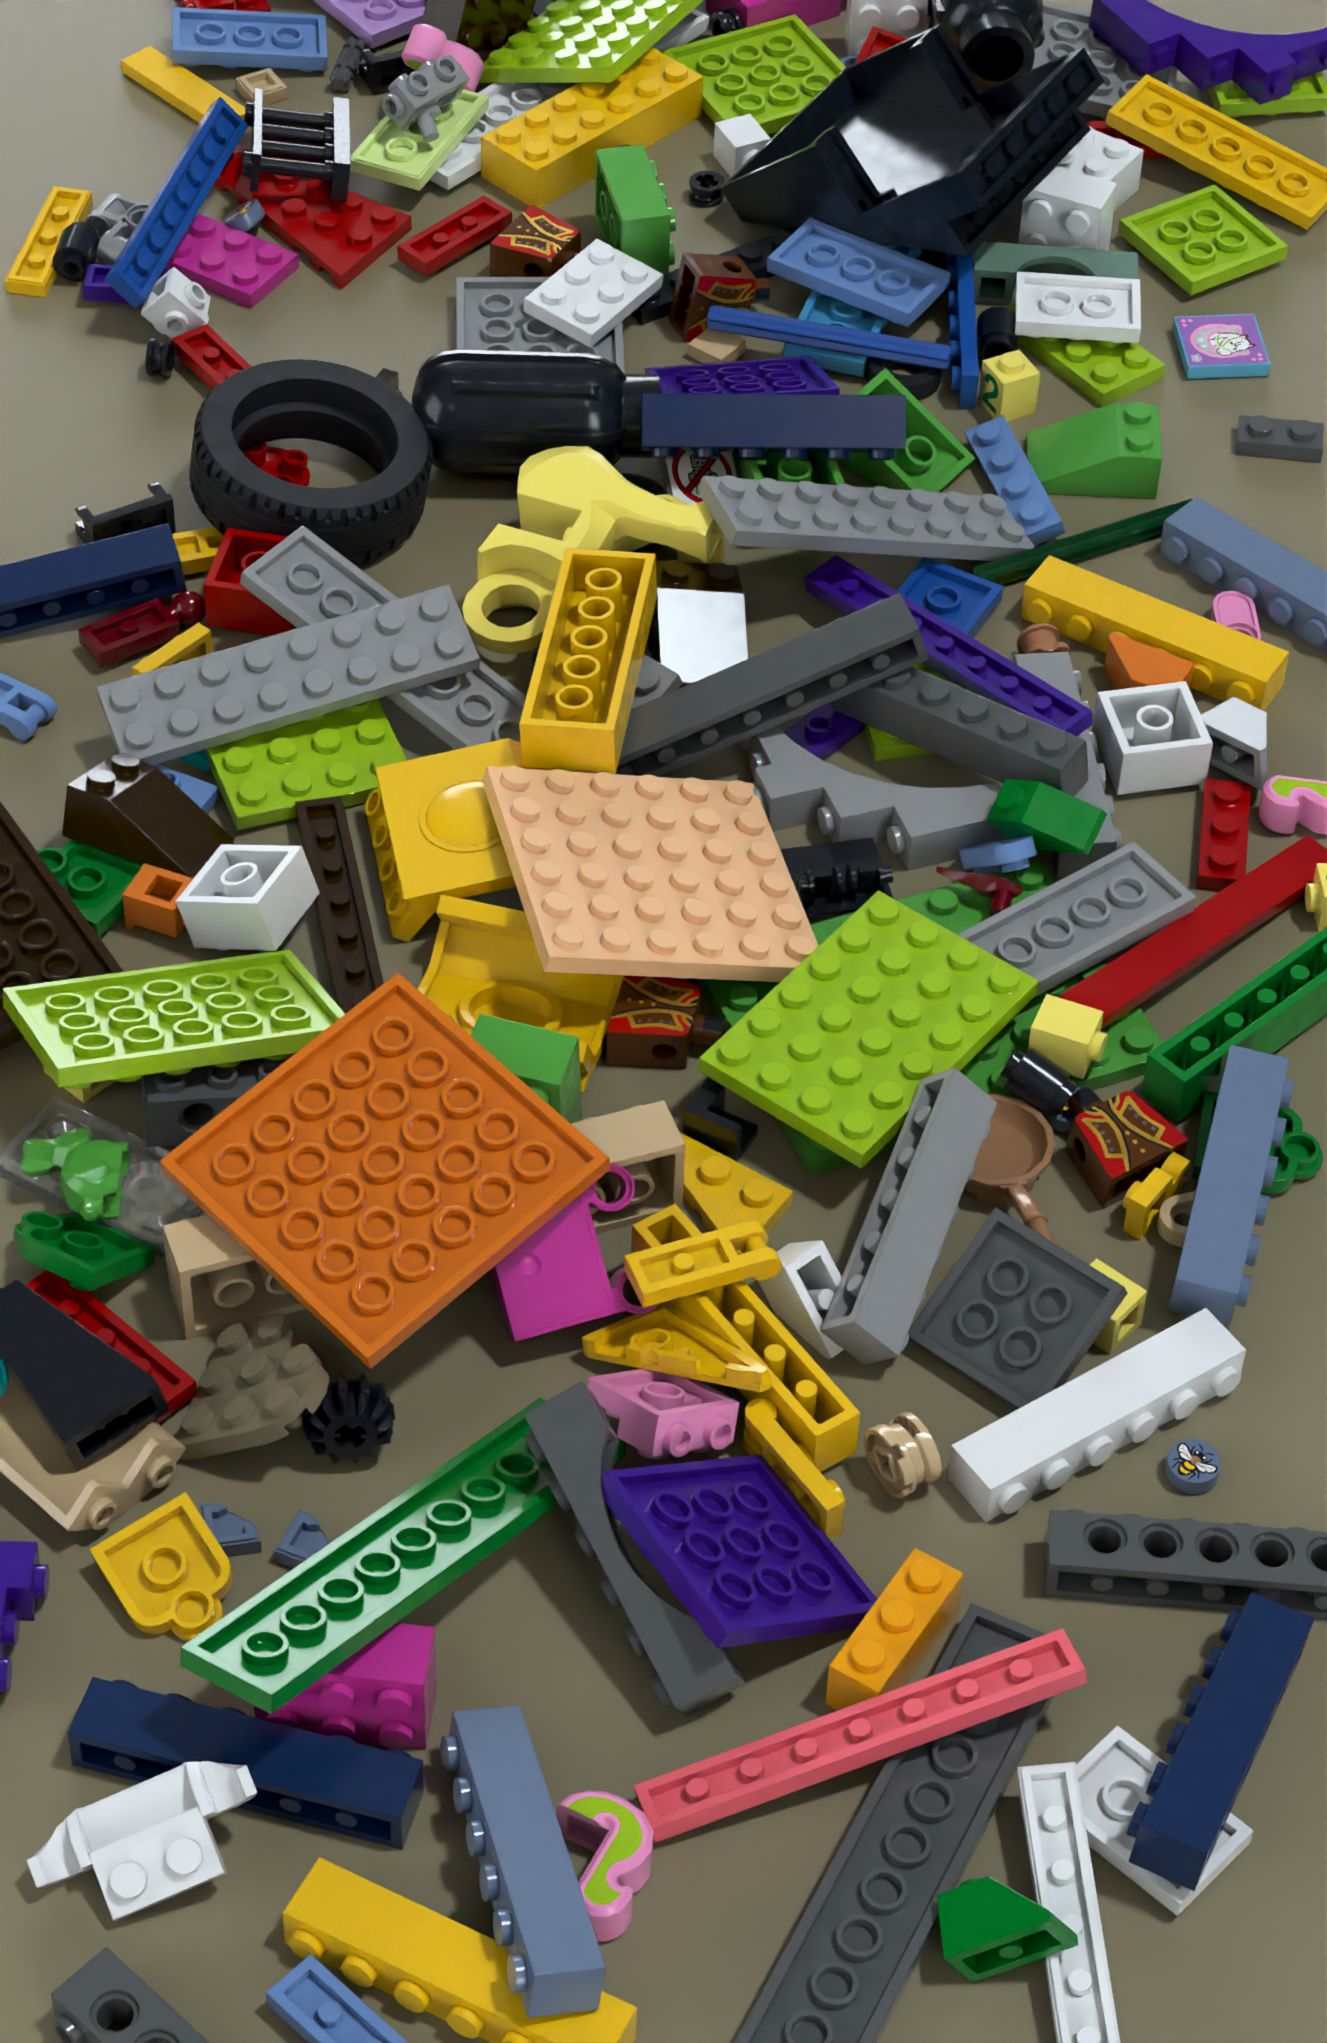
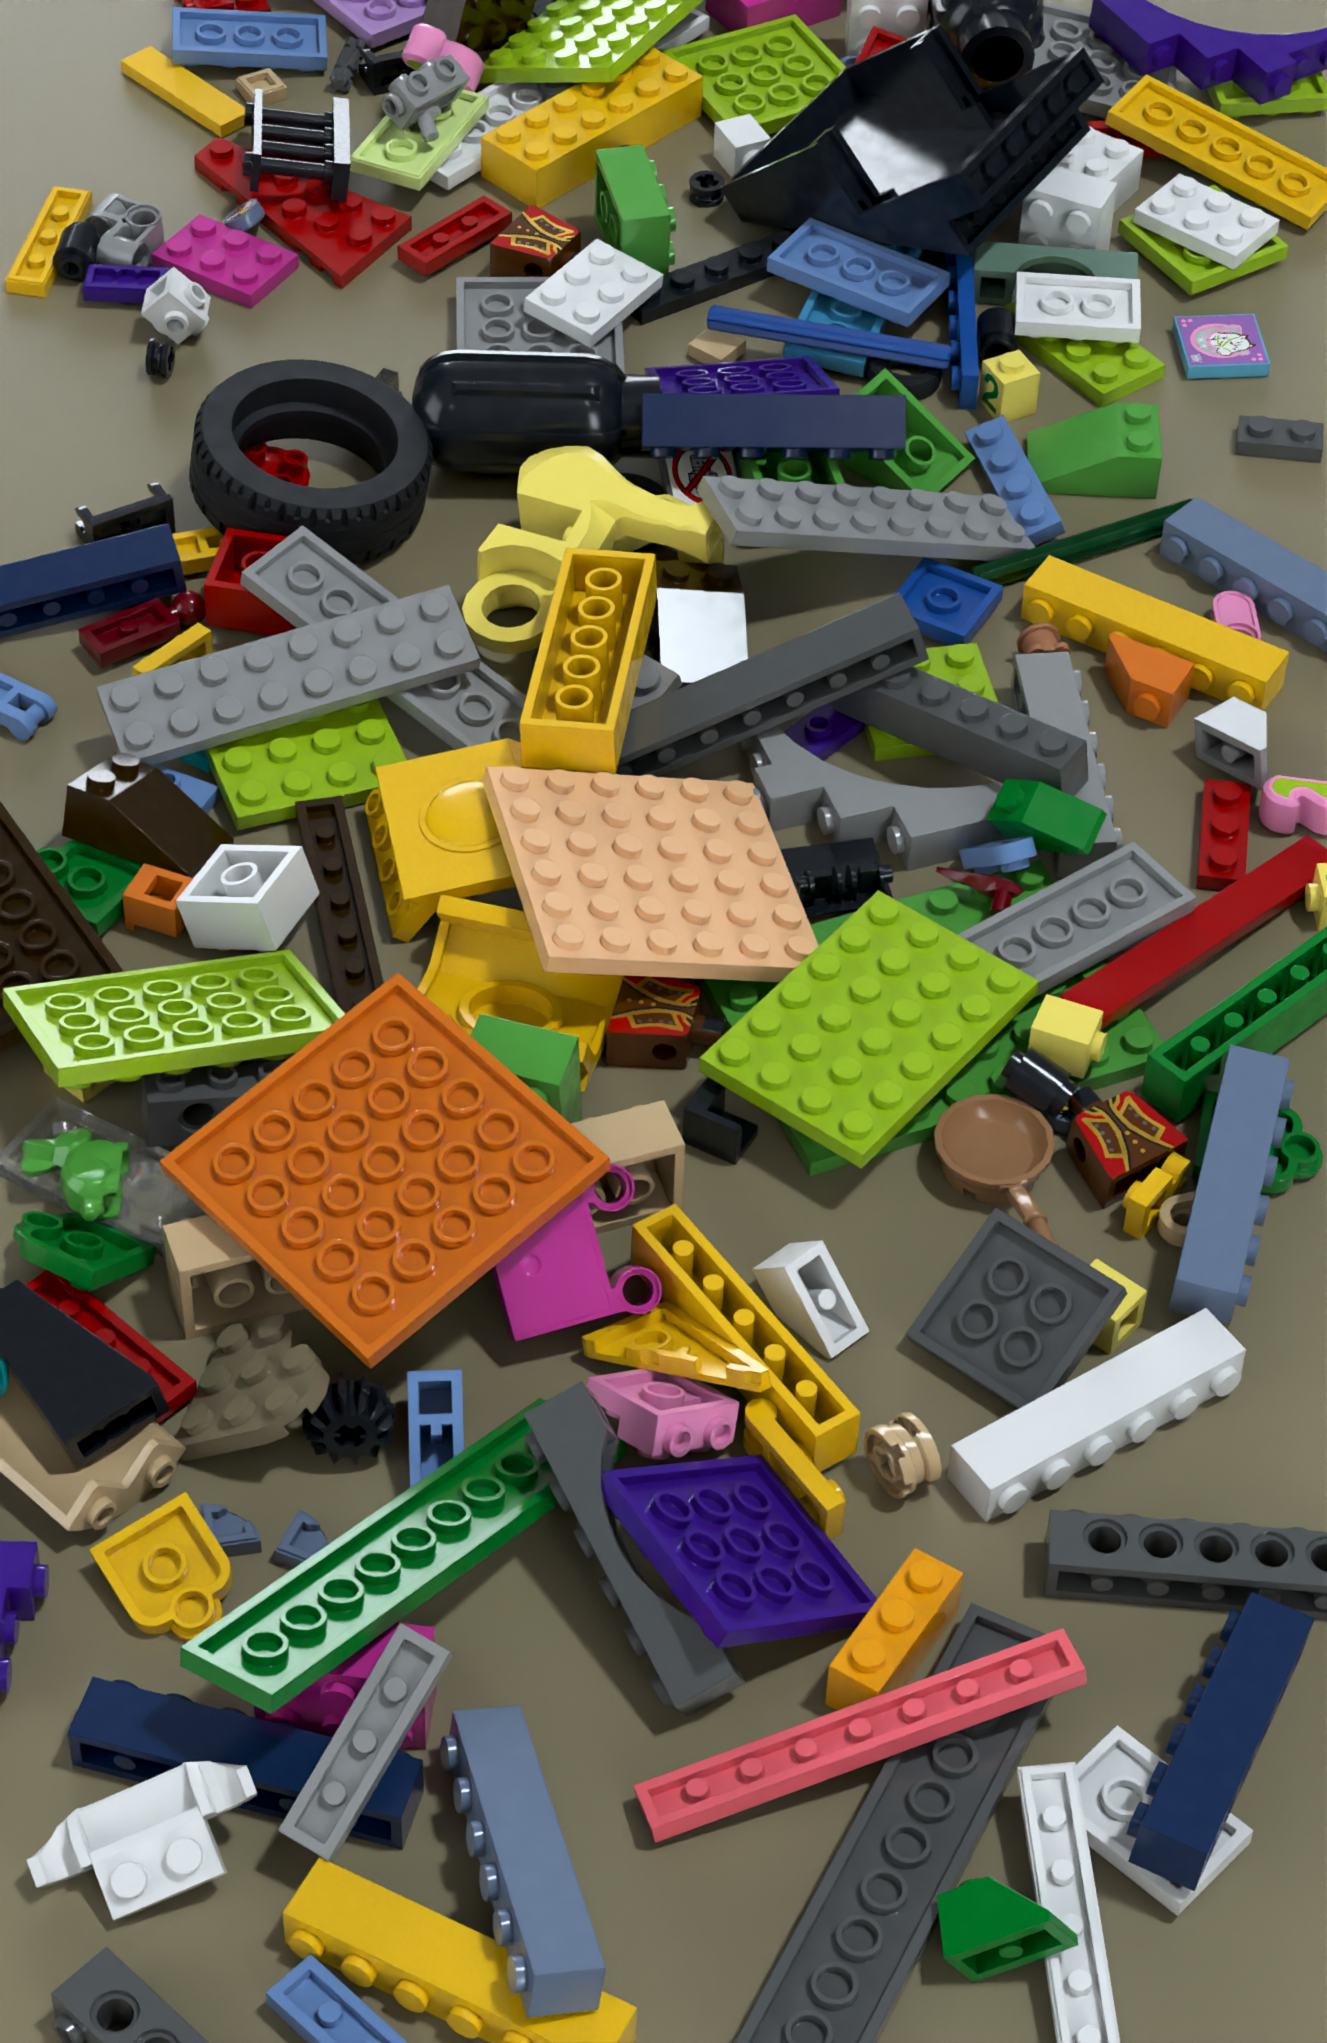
blue plate [105,97,248,308] -> none
red plate [171,324,252,391] -> none
bright pink animal [557,1790,654,1941] -> none
yellow plate [624,1220,782,1308] -> none
reddish brown torso [668,253,770,343] -> none
yellow wing [680,1132,794,1255] -> none
black bush [711,8,743,36] -> none
dark purple plate [804,555,1093,736] -> none
light grey brick [820,1067,998,1365] -> none
white brick [1092,681,1213,795] -> none
sand blue tile [1165,1439,1221,1494] -> none
none -> light grey plate [278,1623,454,1862]
none -> medium blue slope [407,1370,464,1487]
none -> white plate [1133,173,1280,270]

